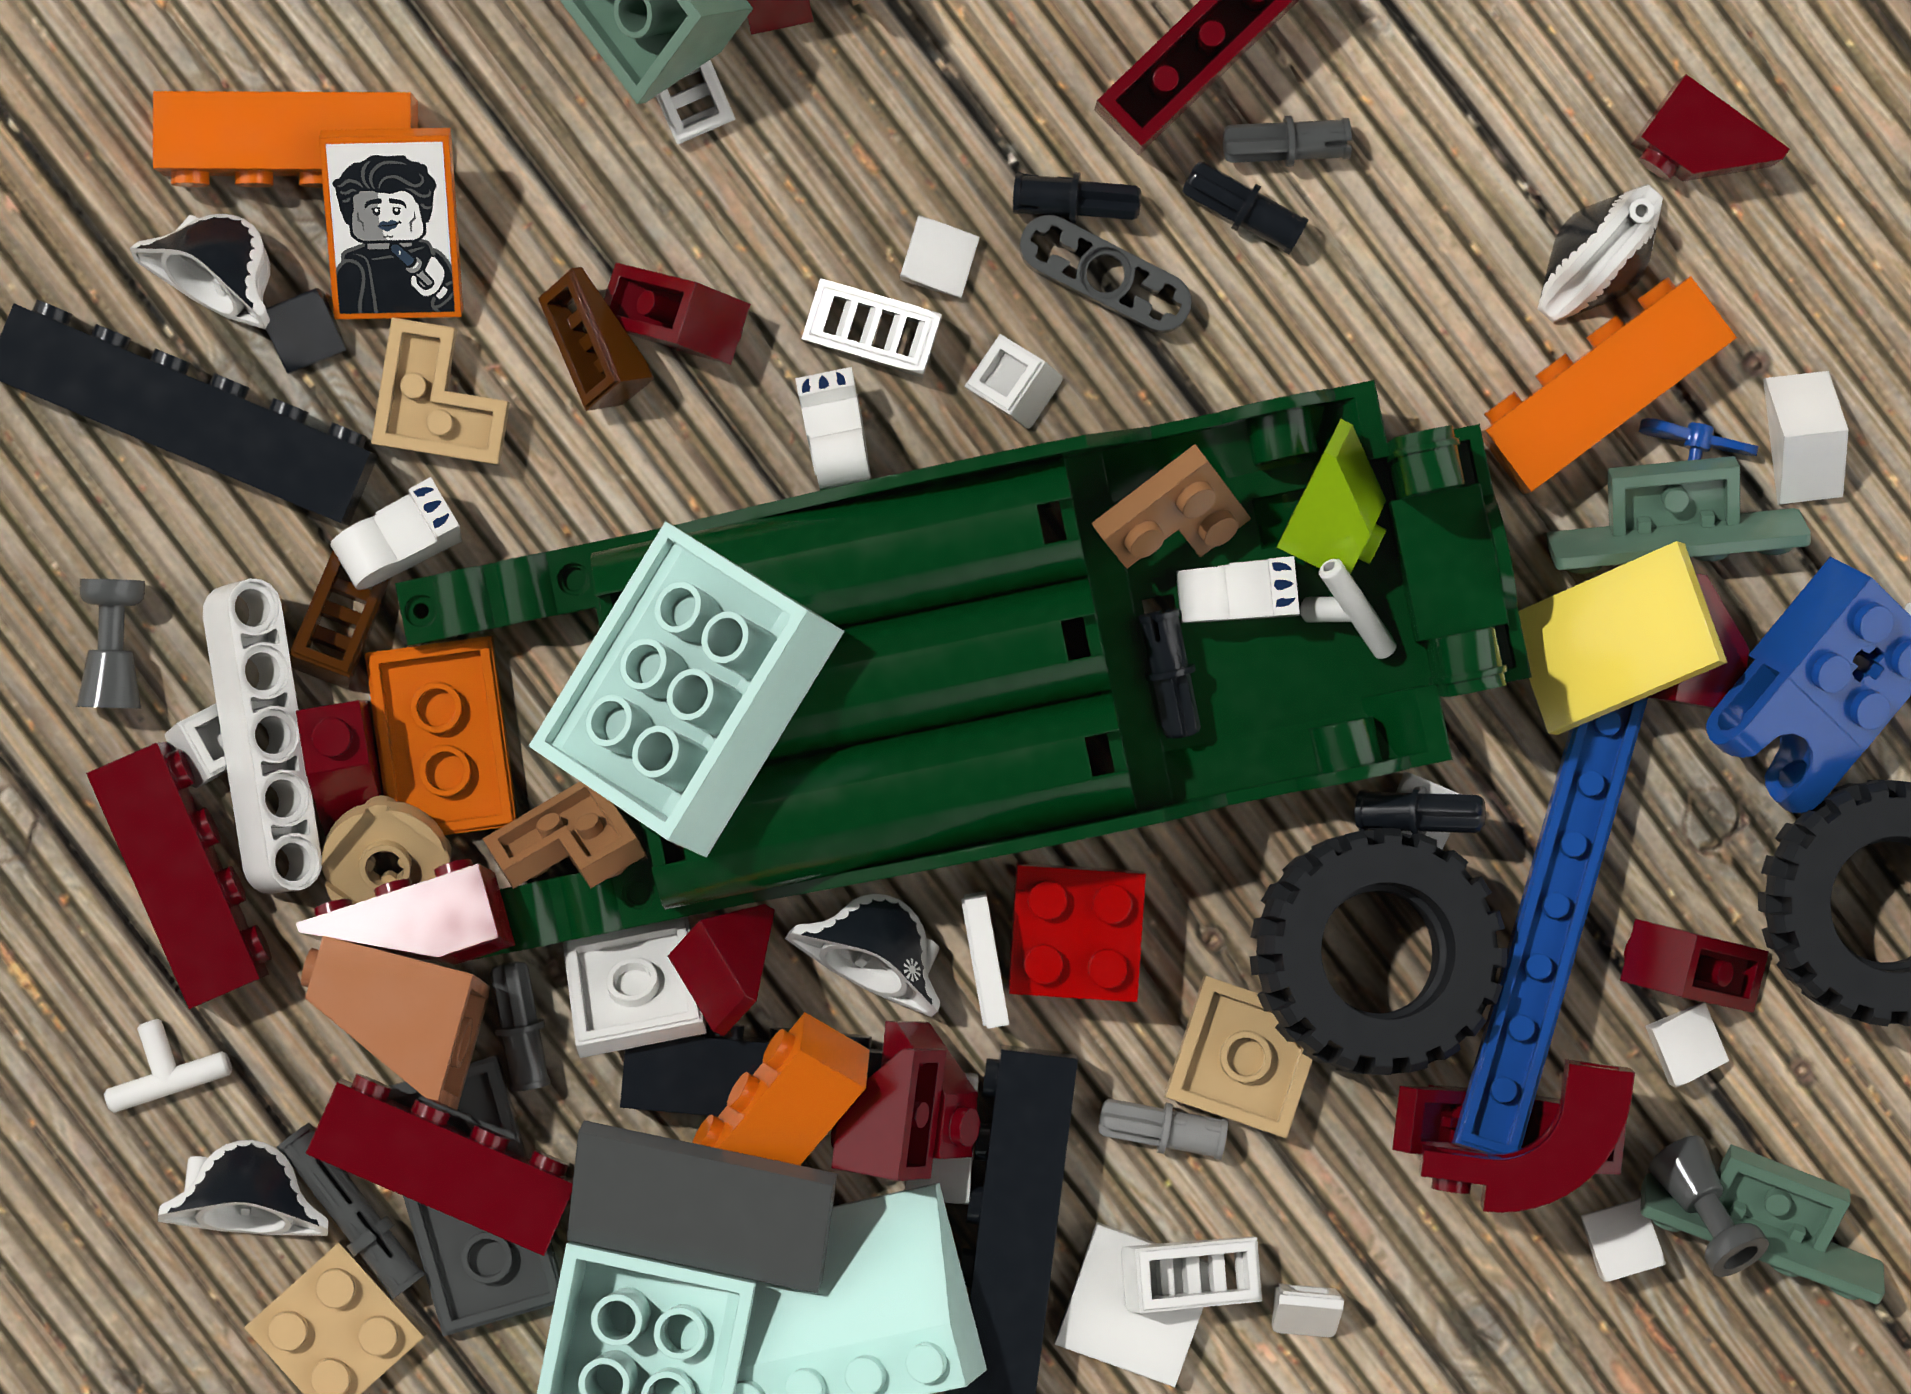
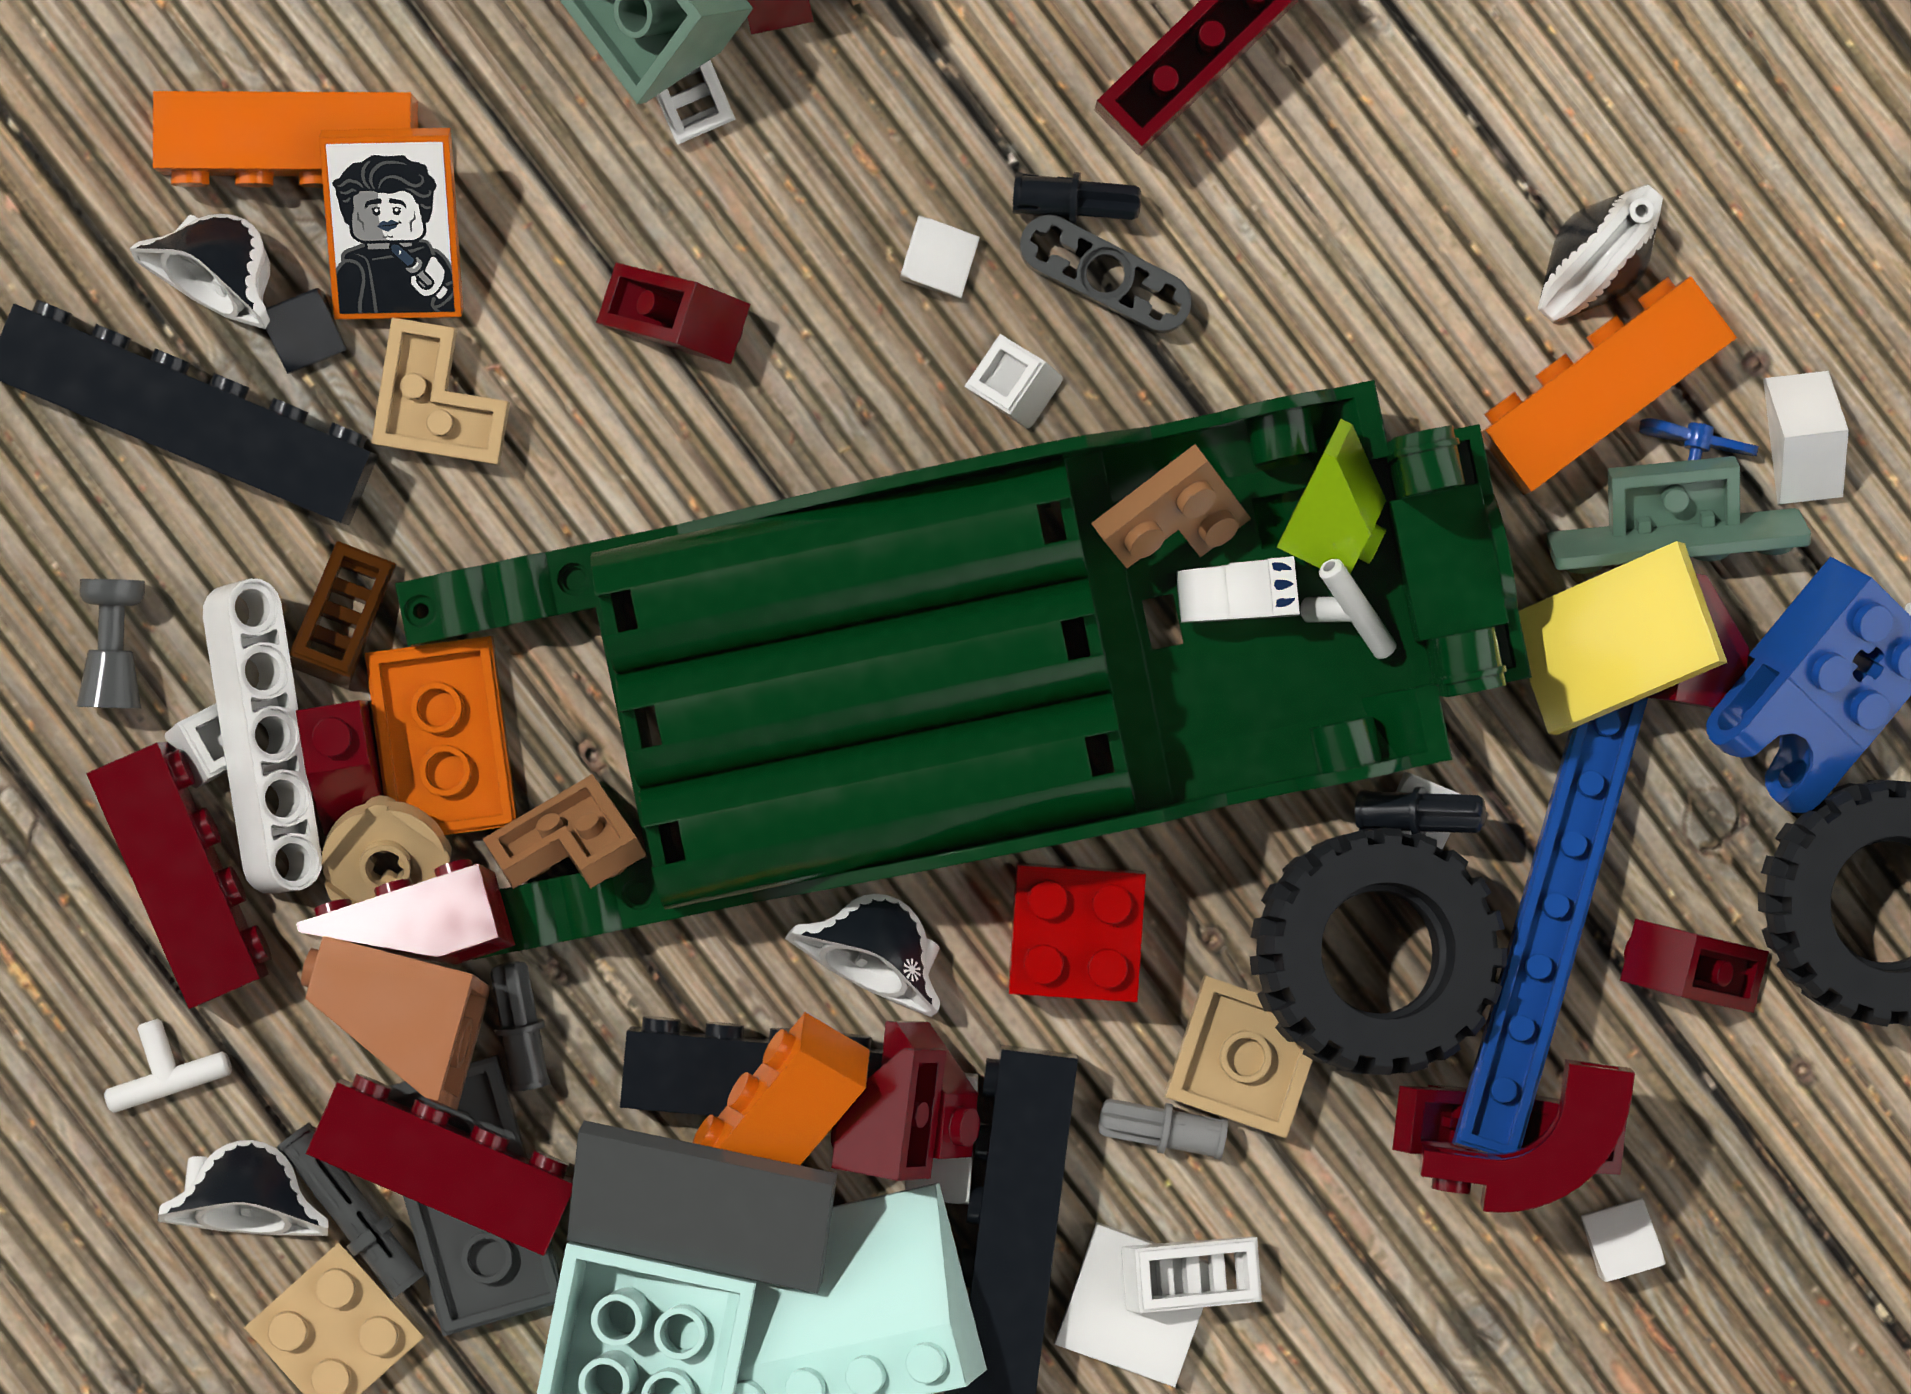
white leg [330,477,462,590] -> none
light aqua slope [529,521,844,858] -> none
reddish brown slope [538,267,654,411] -> none
white tile [563,916,707,1058] -> none
dark red slope [668,904,775,1036] -> none
white leg [795,367,871,491] -> none
white slope [801,278,942,378] -> none
white tile [961,891,1009,1029] -> none
black axle [1138,608,1201,739] -> none
black axle [1183,162,1309,254] -> none
dark grey axle [1223,116,1352,167] -> none
white slope [1272,1283,1344,1337] -> none
dark red slope [1631,74,1790,181] -> none
sand green bracket [1640,1144,1885,1305] -> none
white slope [1645,1002,1729,1088] -> none
dark grey piece [1648,1135,1769,1277] -> none

